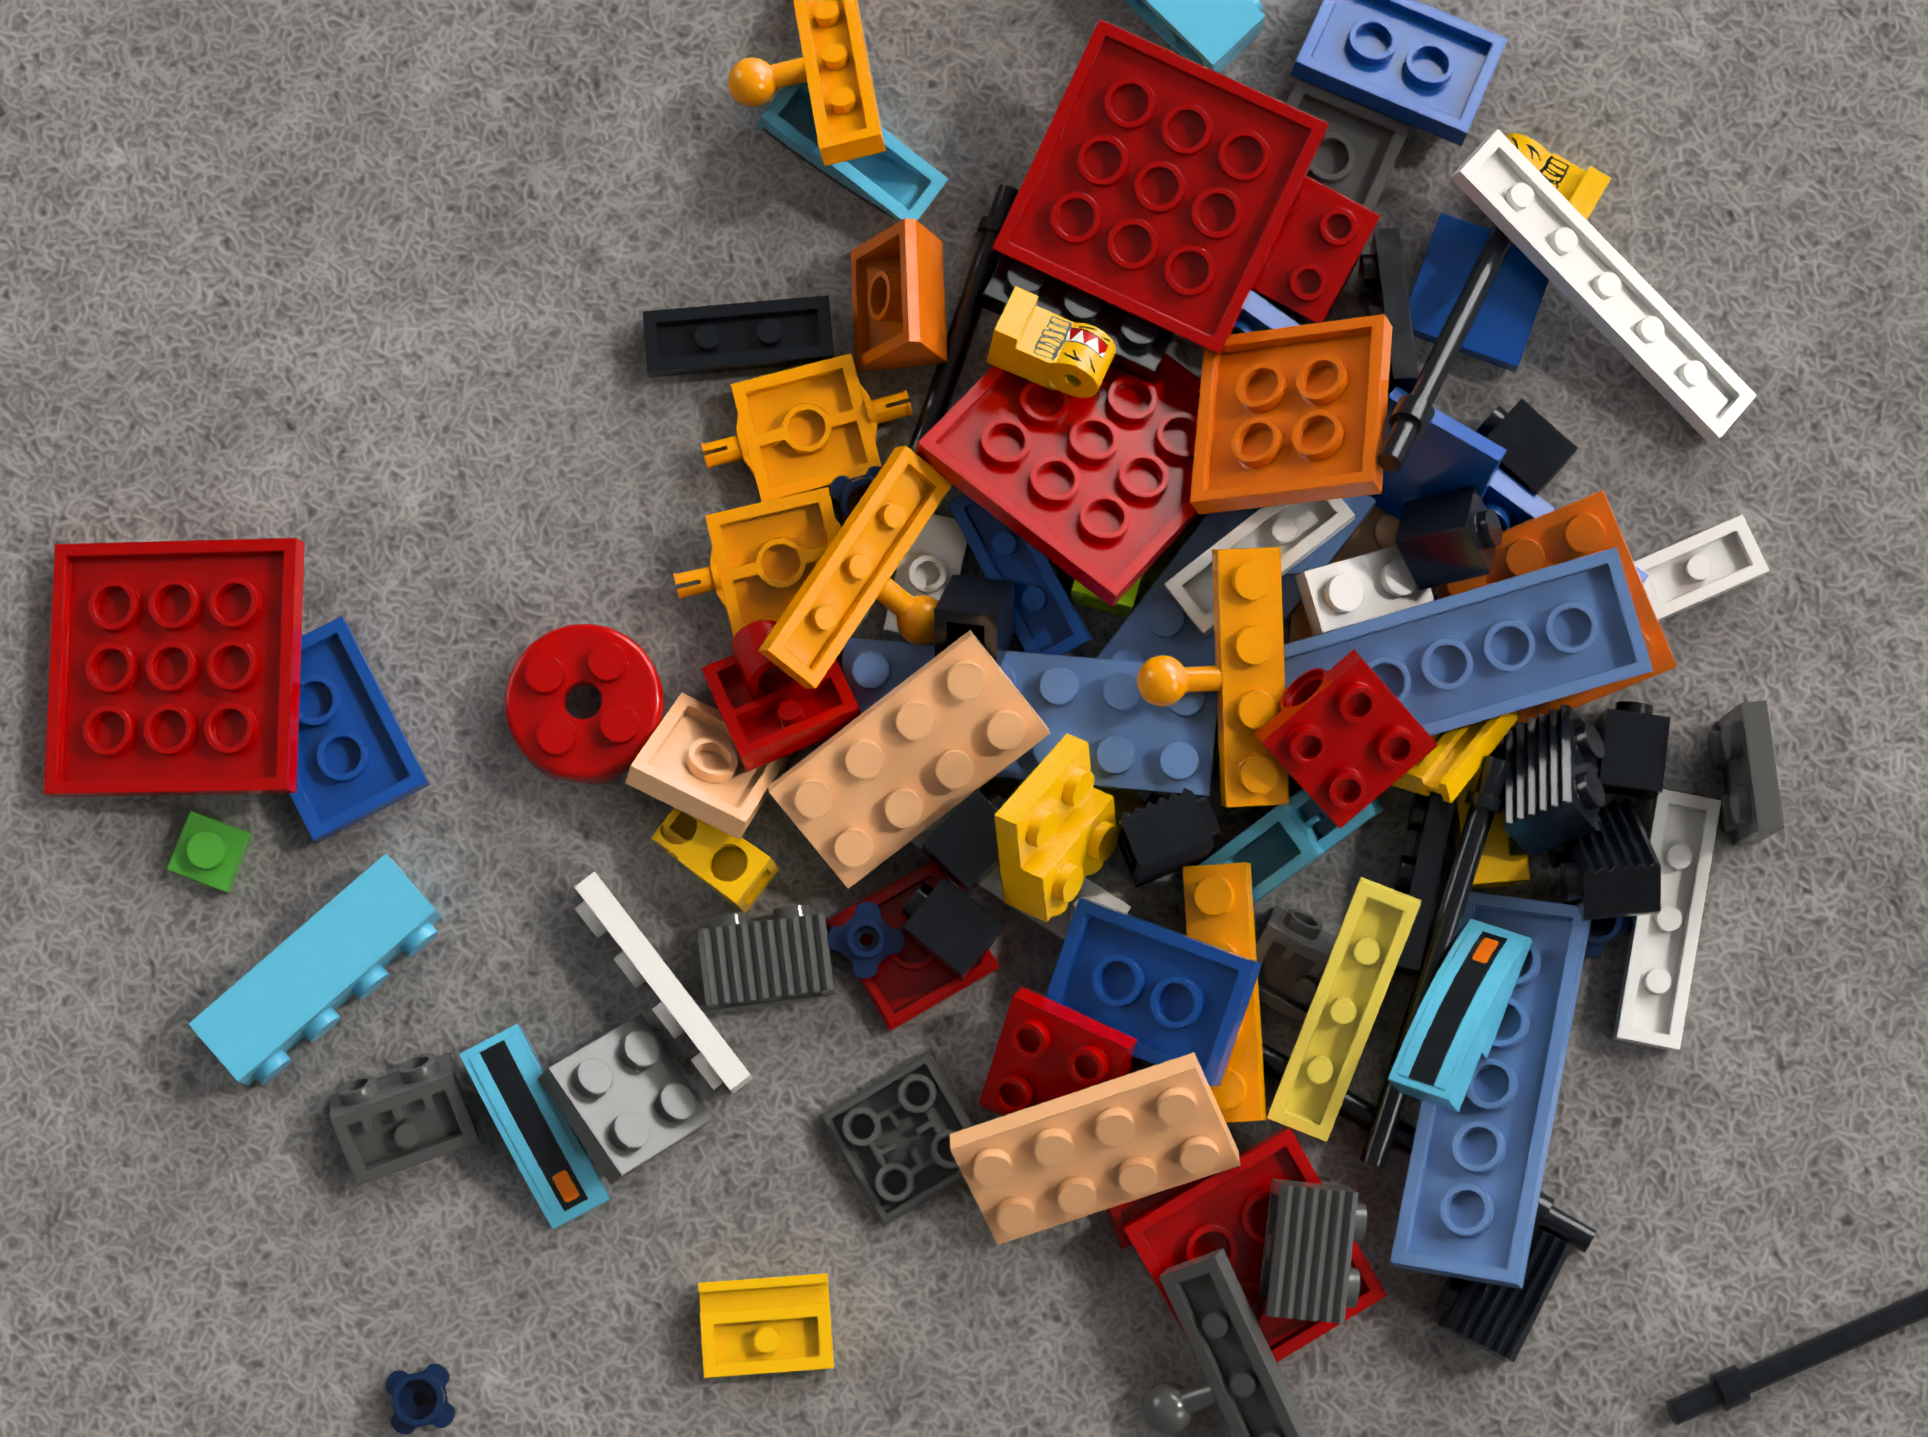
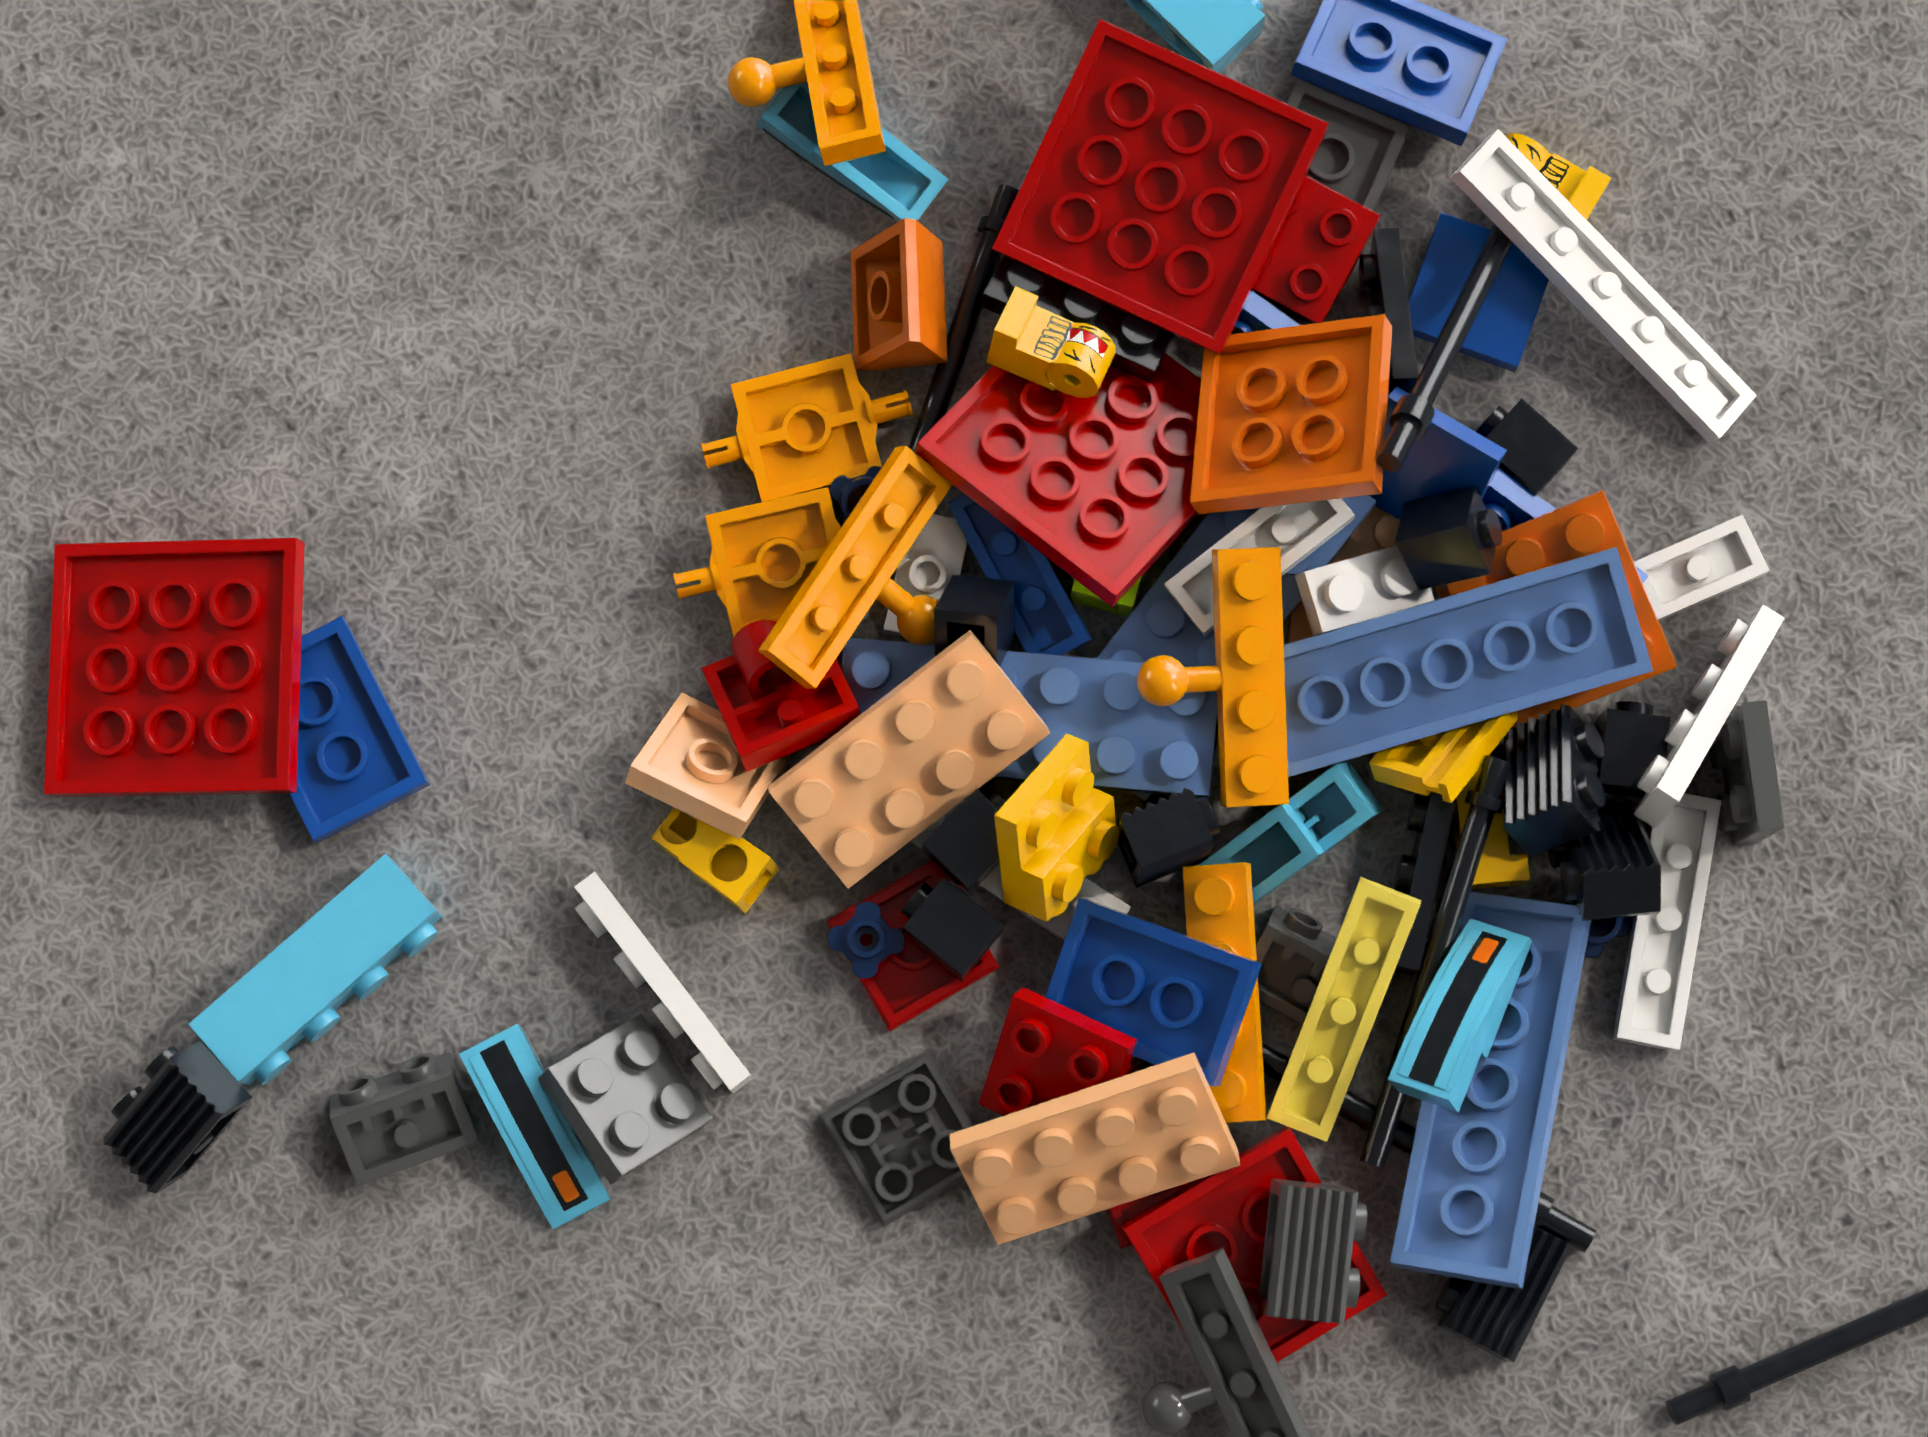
bright green plate [167,811,253,894] -> none
dark blue plate [385,1364,455,1435] -> none
red plate [504,623,665,785] -> none
black plate [642,295,834,378] -> none
dark grey brick [697,905,835,1010] -> none
yellow plate [698,1273,834,1378] -> none
red plate [1255,649,1438,829] -> none
none -> black brick [104,1041,252,1194]
none -> white plate [1634,604,1784,829]

